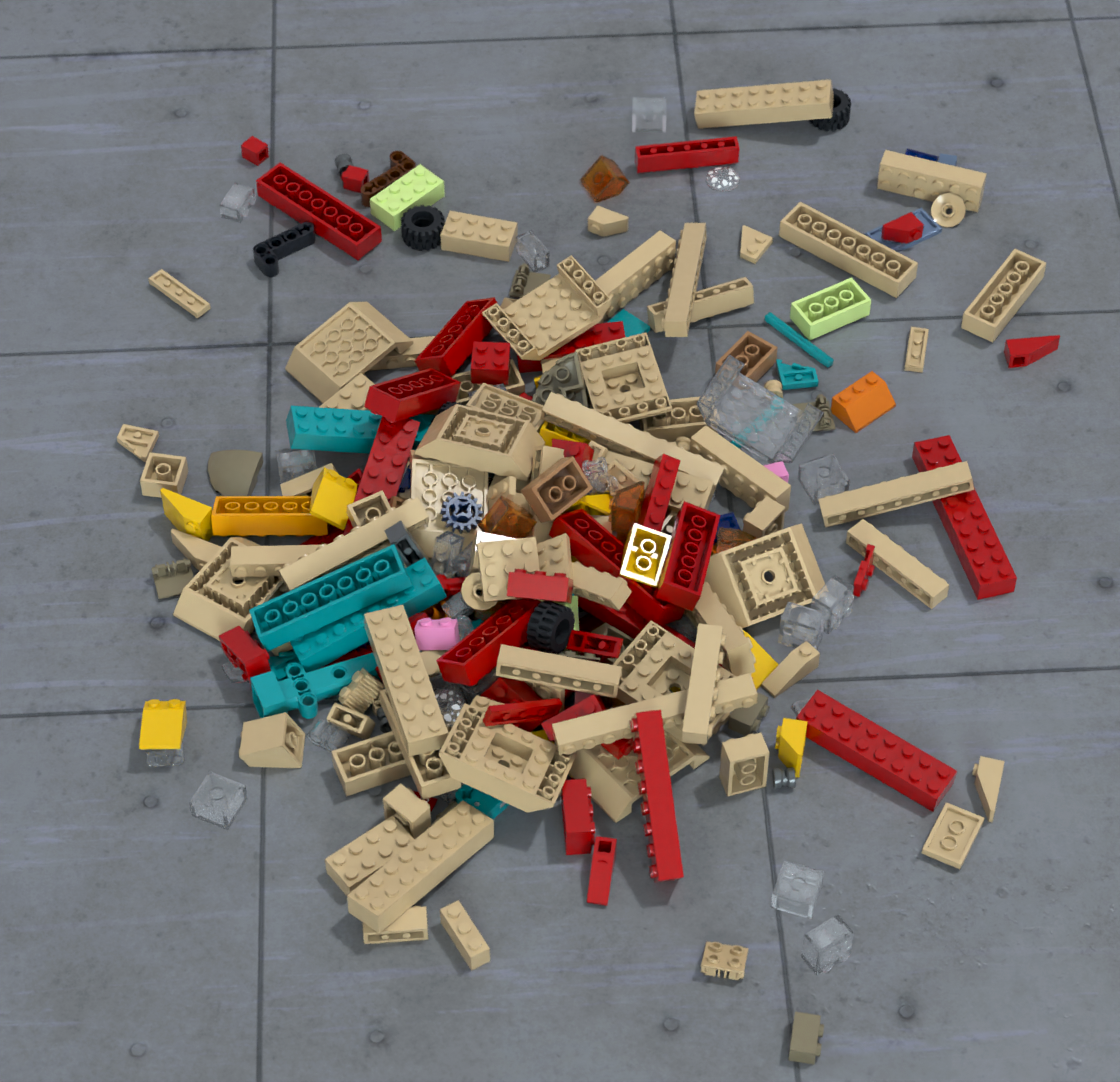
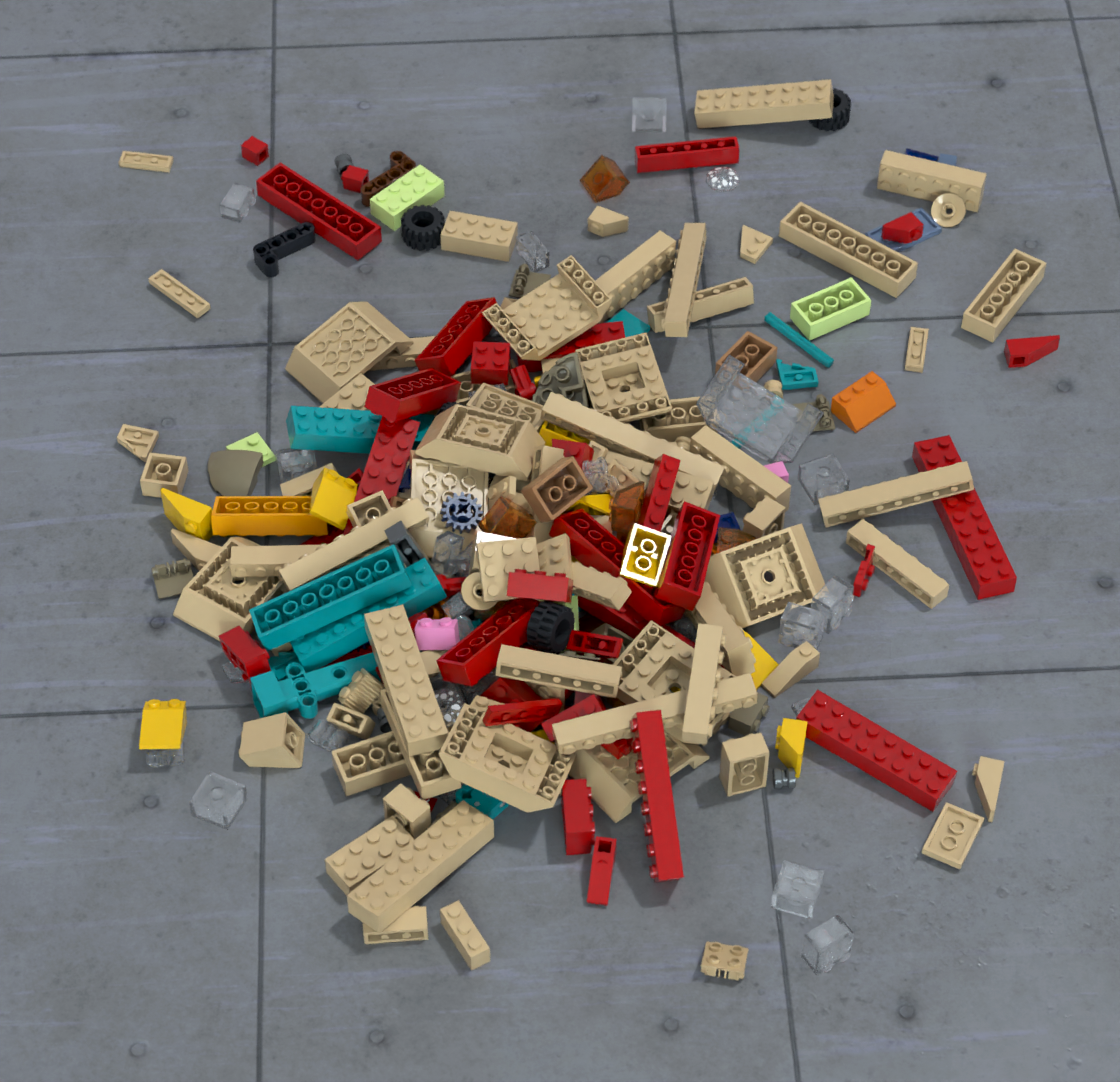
dark tan brick [788,1012,824,1064] -> none
none -> tan tile [119,151,174,172]
none -> yellowish green wing [226,432,276,467]
none -> red piece [509,364,537,401]

